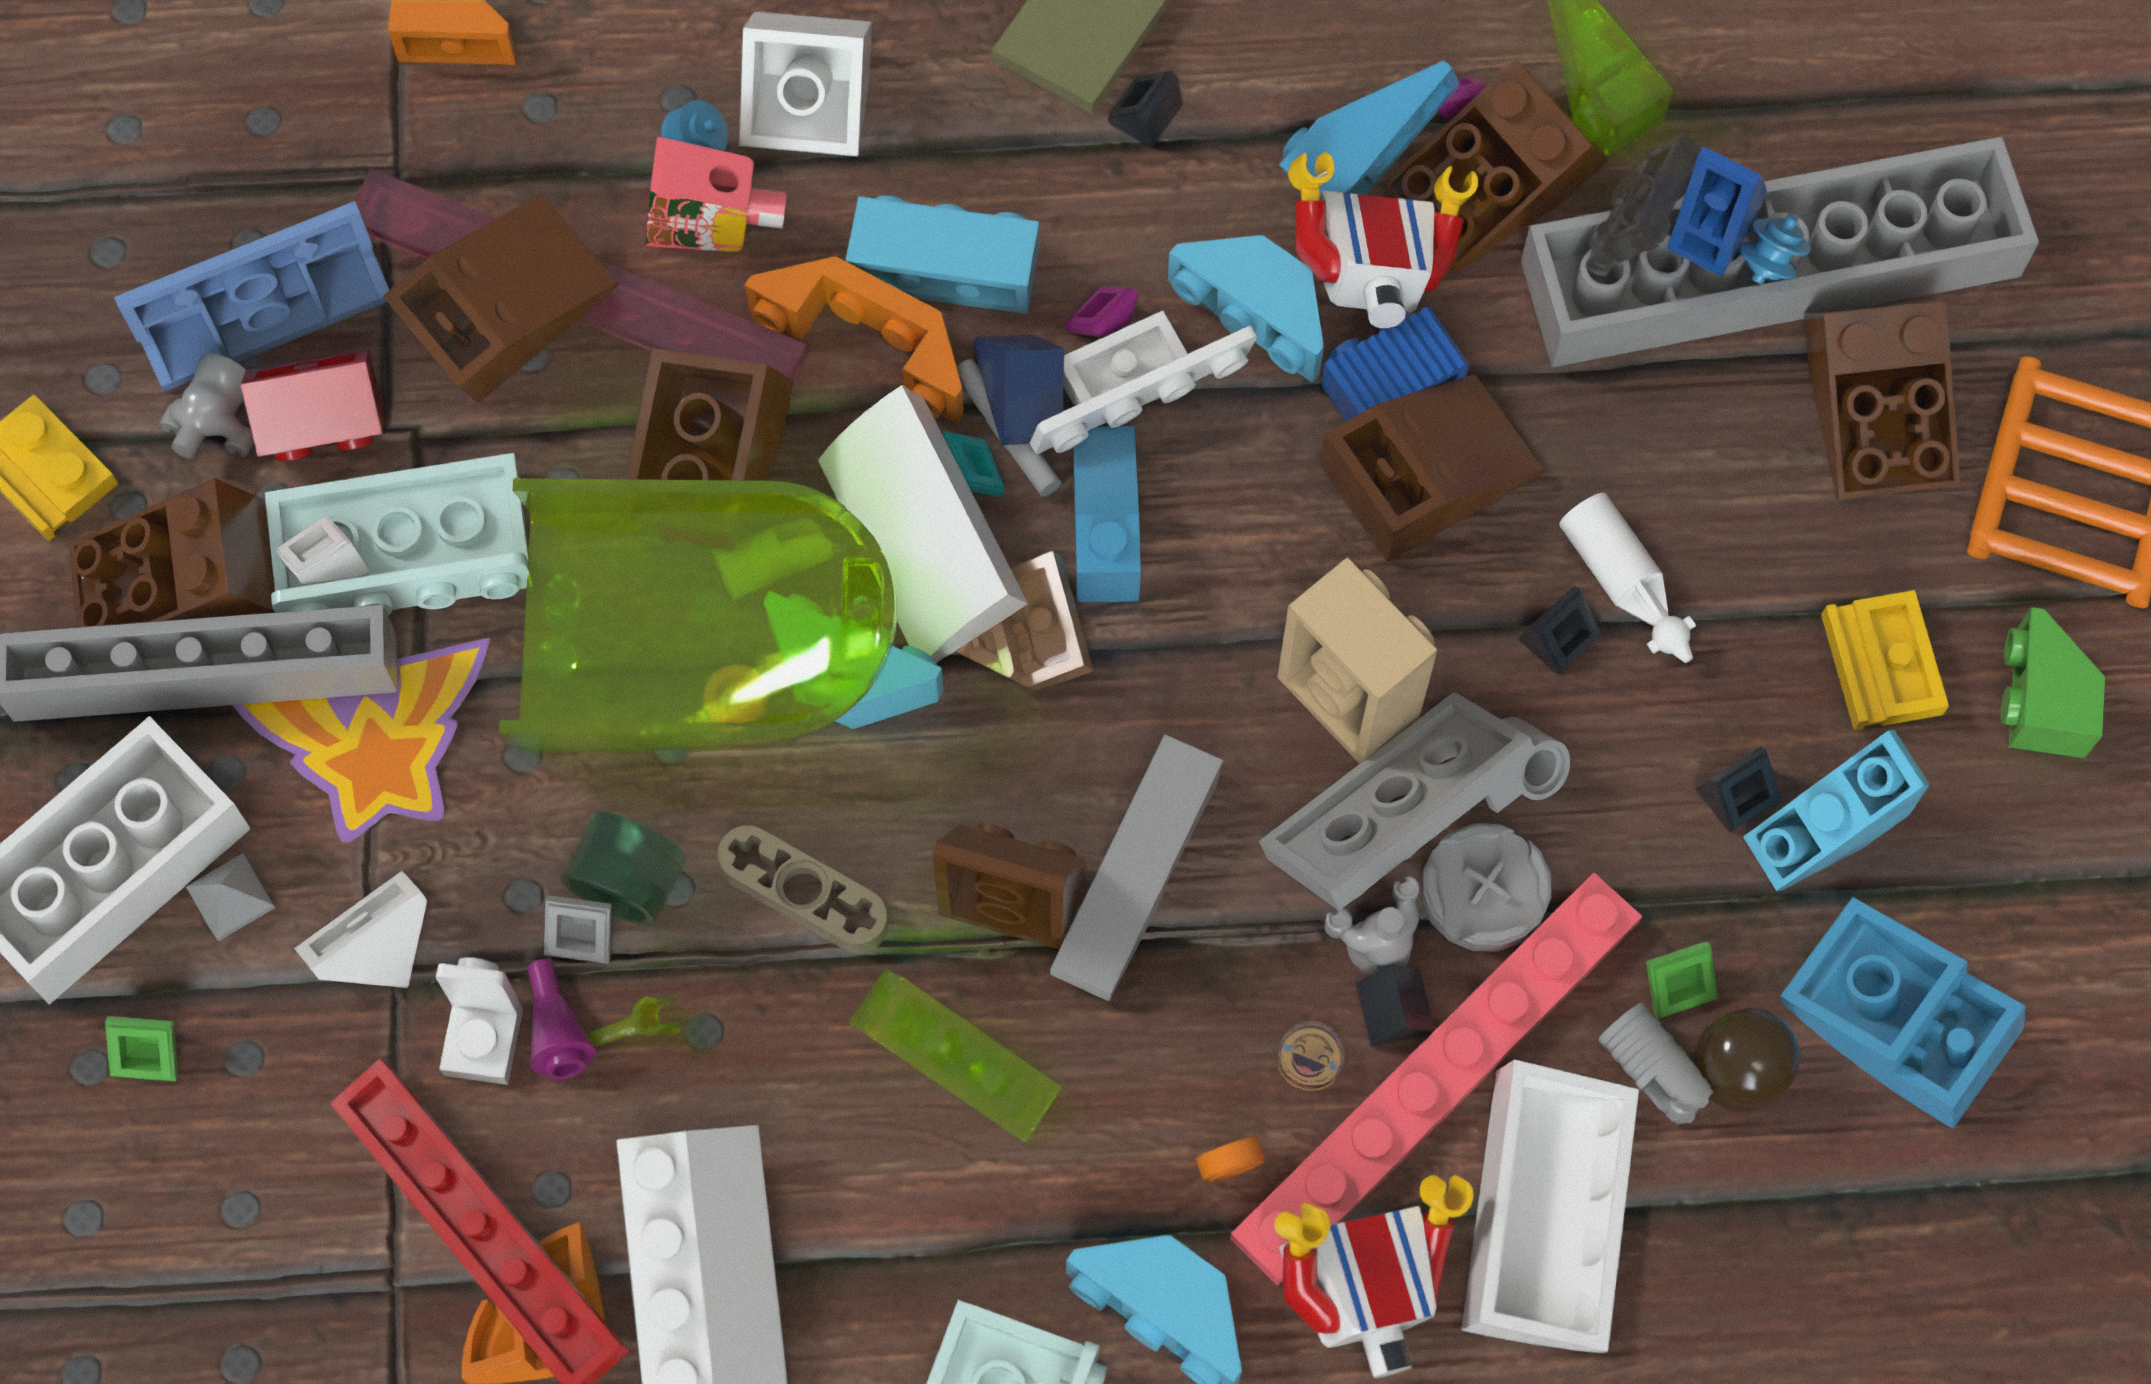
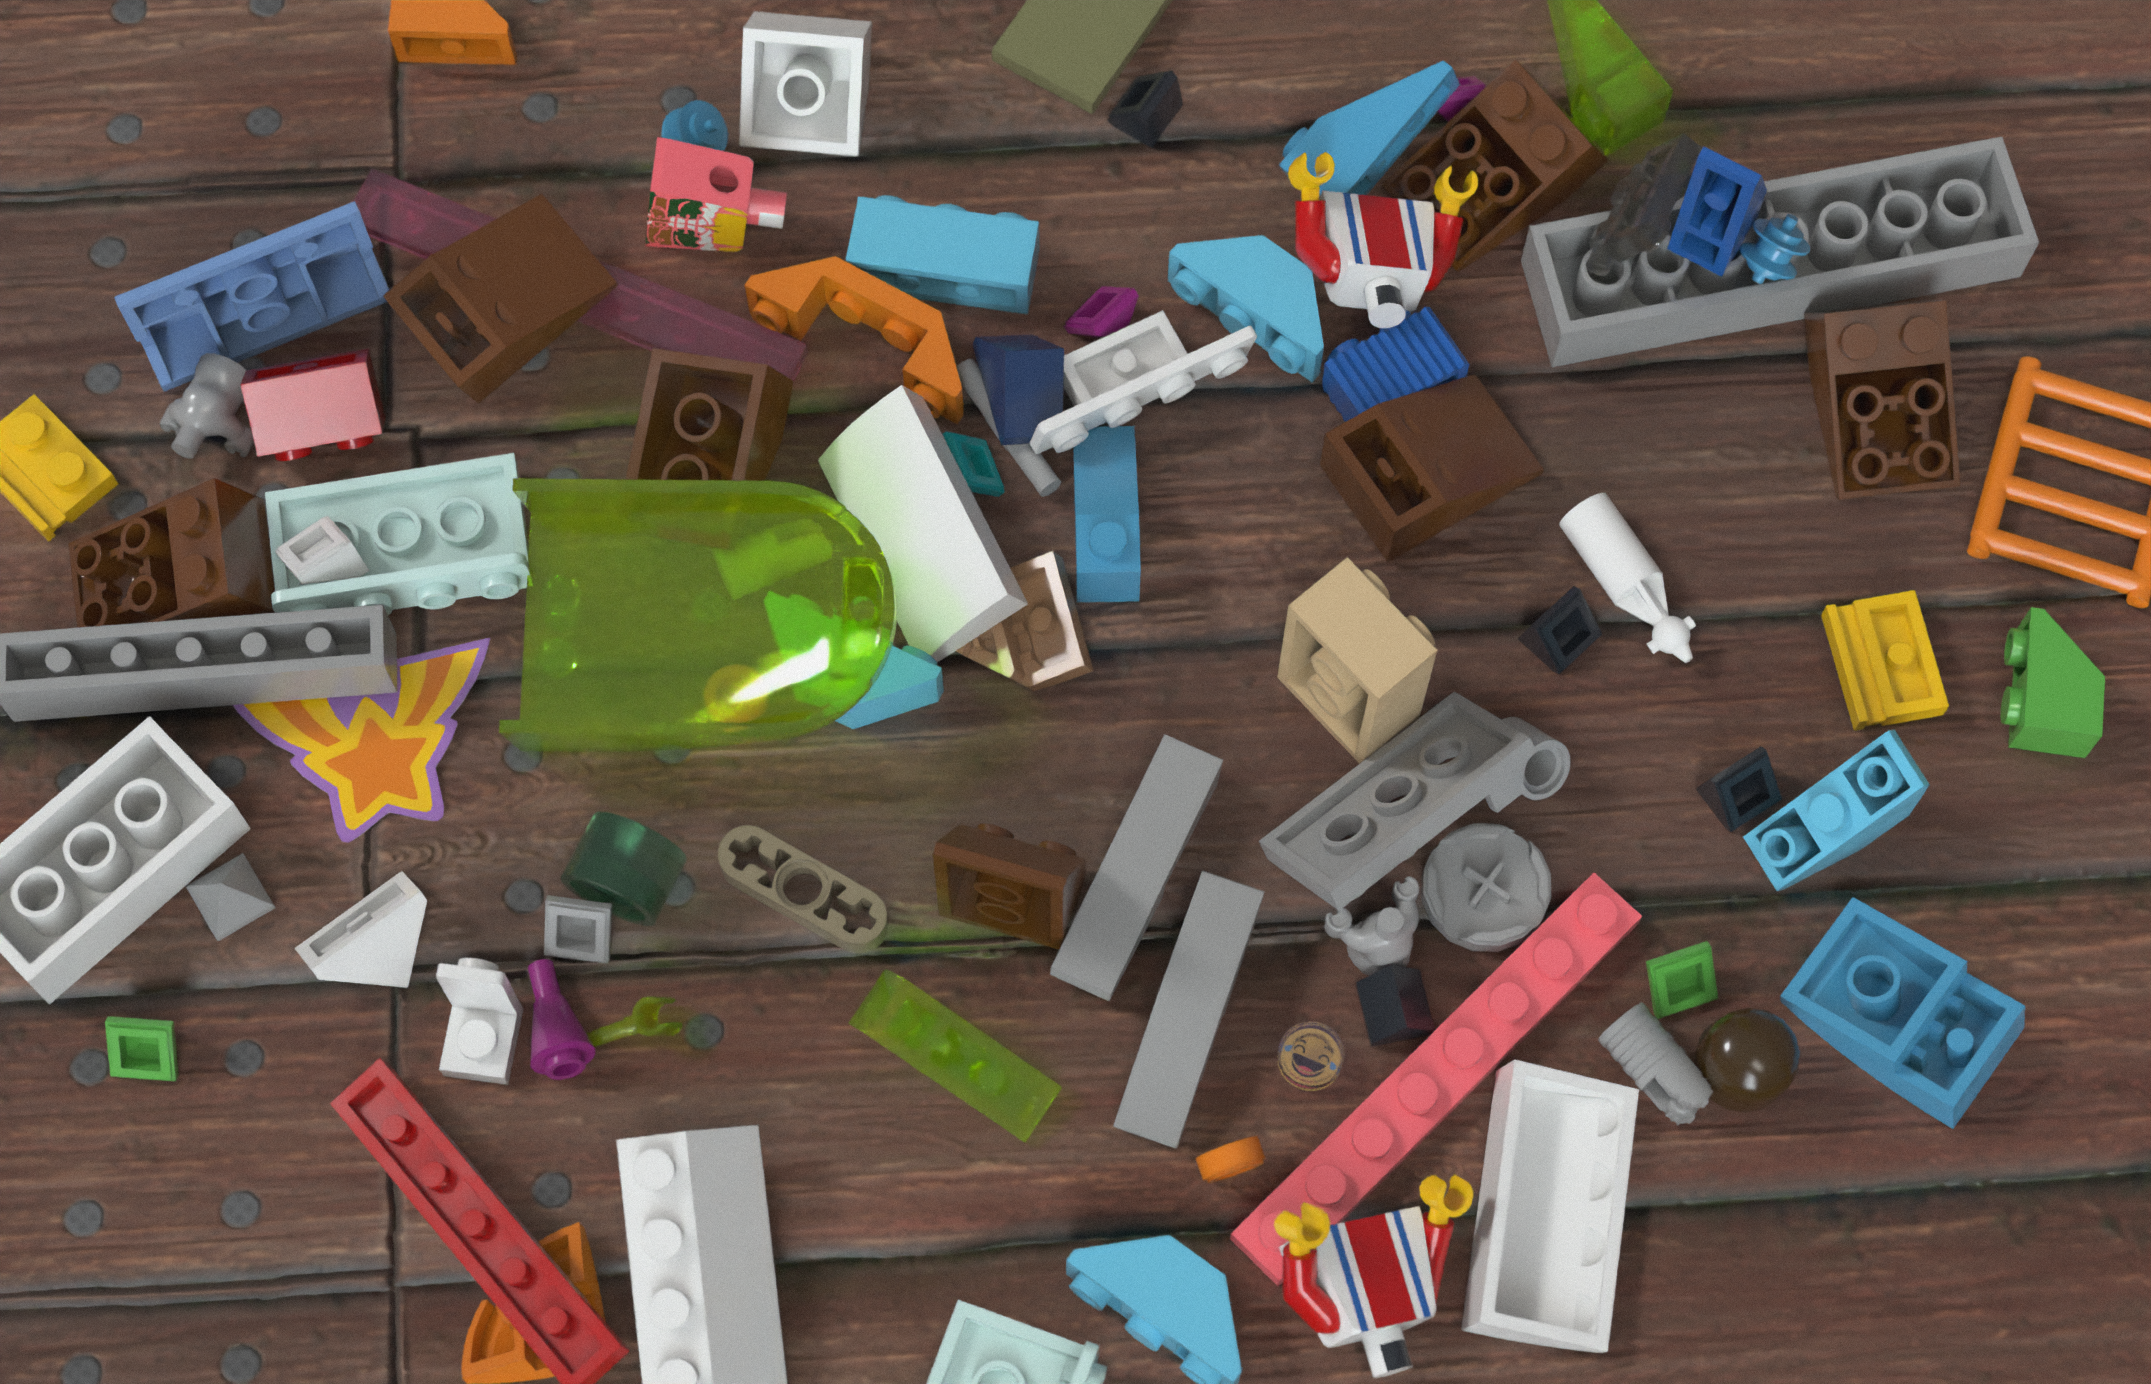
none -> light grey slope [1113,870,1265,1148]

